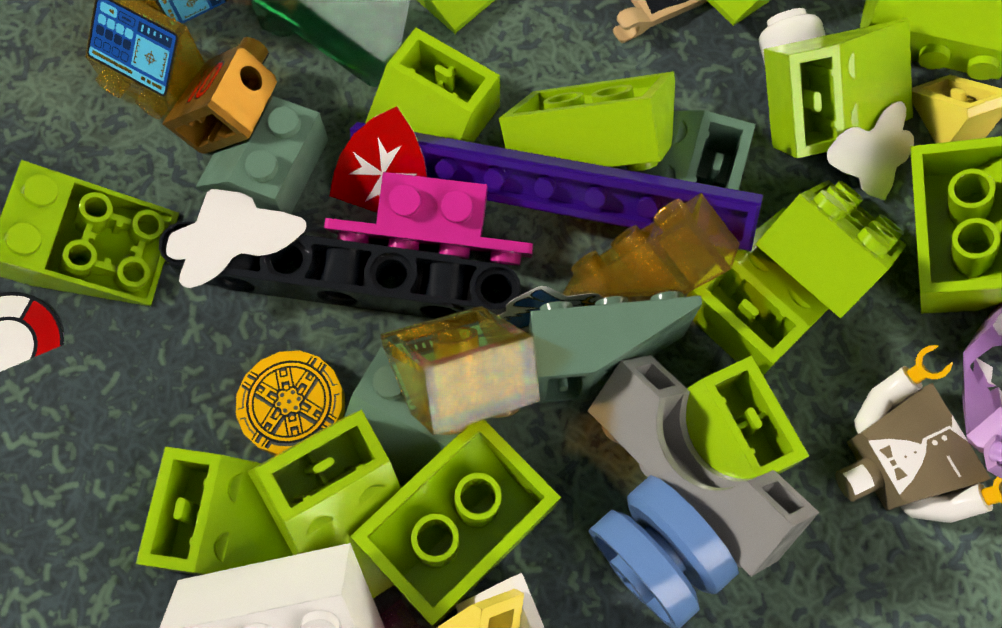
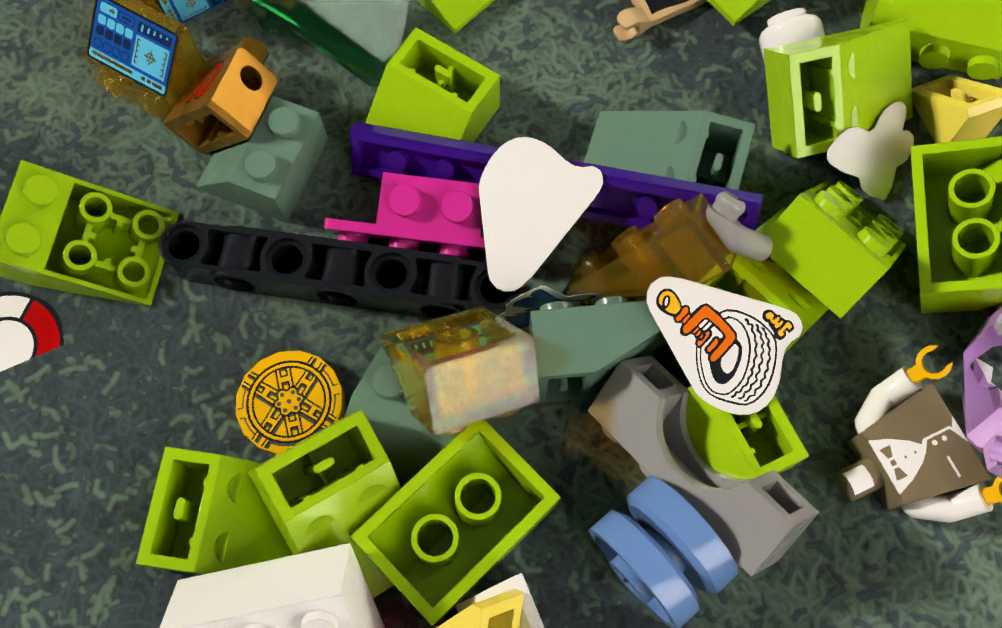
white sticker [166,189,307,288] -> none
red sticker [329,106,427,213] -> none
lime slope [499,71,675,171] -> none
none -> white sticker [479,137,603,292]
none -> sticker [647,276,803,415]
none -> light grey arm [706,191,773,261]

